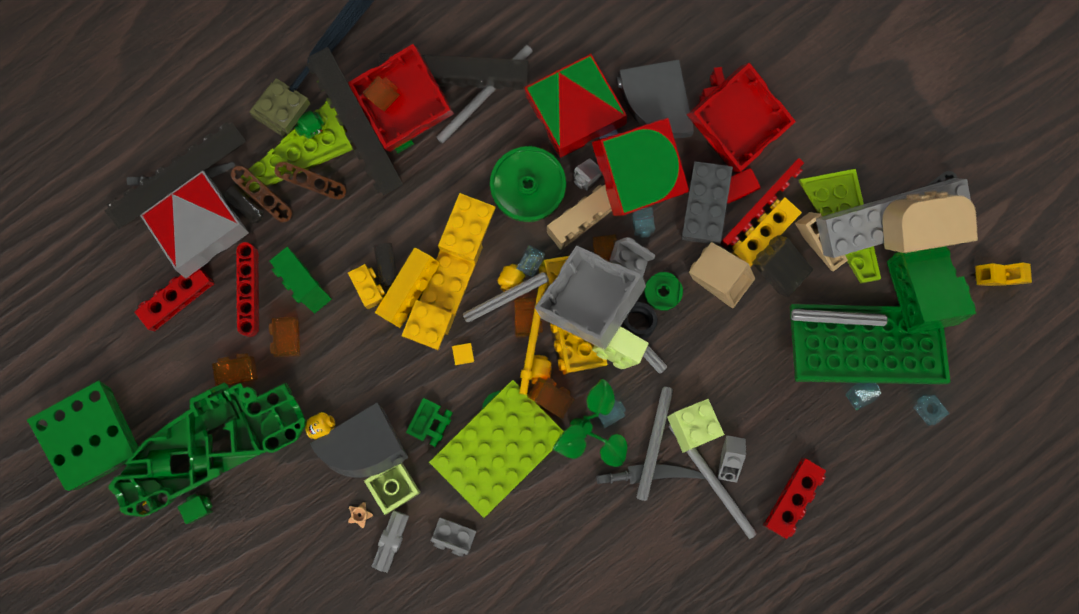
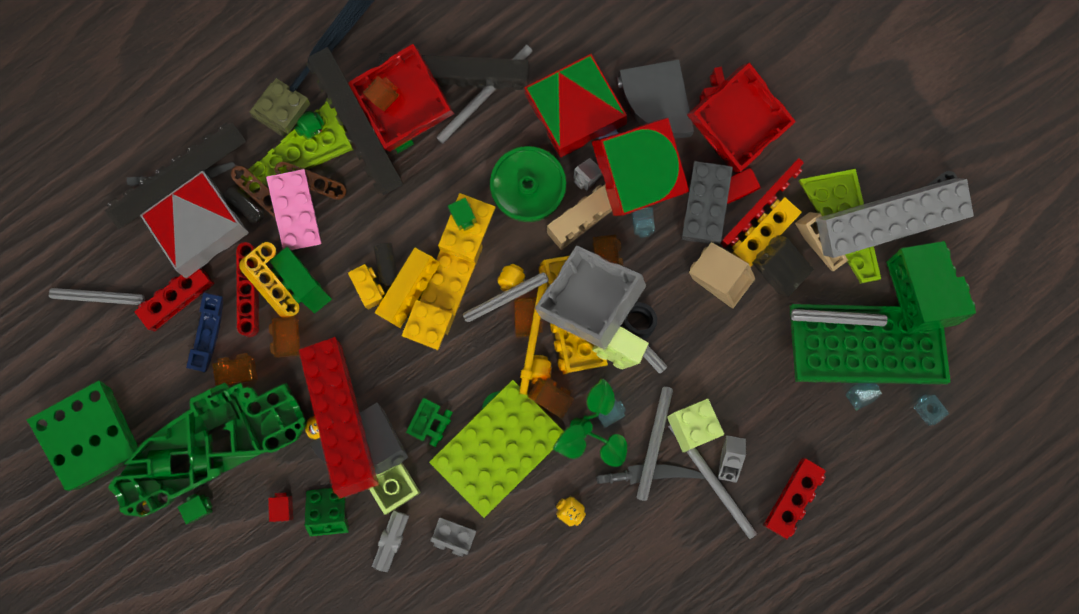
light nougat plate [348,502,373,528] -> none
yellow tile [452,343,474,365] -> none
clear light blue brick [516,245,545,277] -> none
light grey bracket [609,237,655,276] -> none
green plate [644,272,683,311] -> none
tan brick [882,191,978,253] -> none
yellow brick [975,263,1032,286] -> none
none -> light grey axle [49,288,145,305]
none -> dark blue slope [186,293,223,372]
none -> yellow beam [239,242,299,318]
none -> bright pink plate [266,169,322,250]
none -> red brick [268,493,293,522]
none -> red brick [299,337,379,498]
none -> green bracket [305,488,349,537]
none -> green brick [448,197,477,230]
none -> yellow head [556,497,586,526]

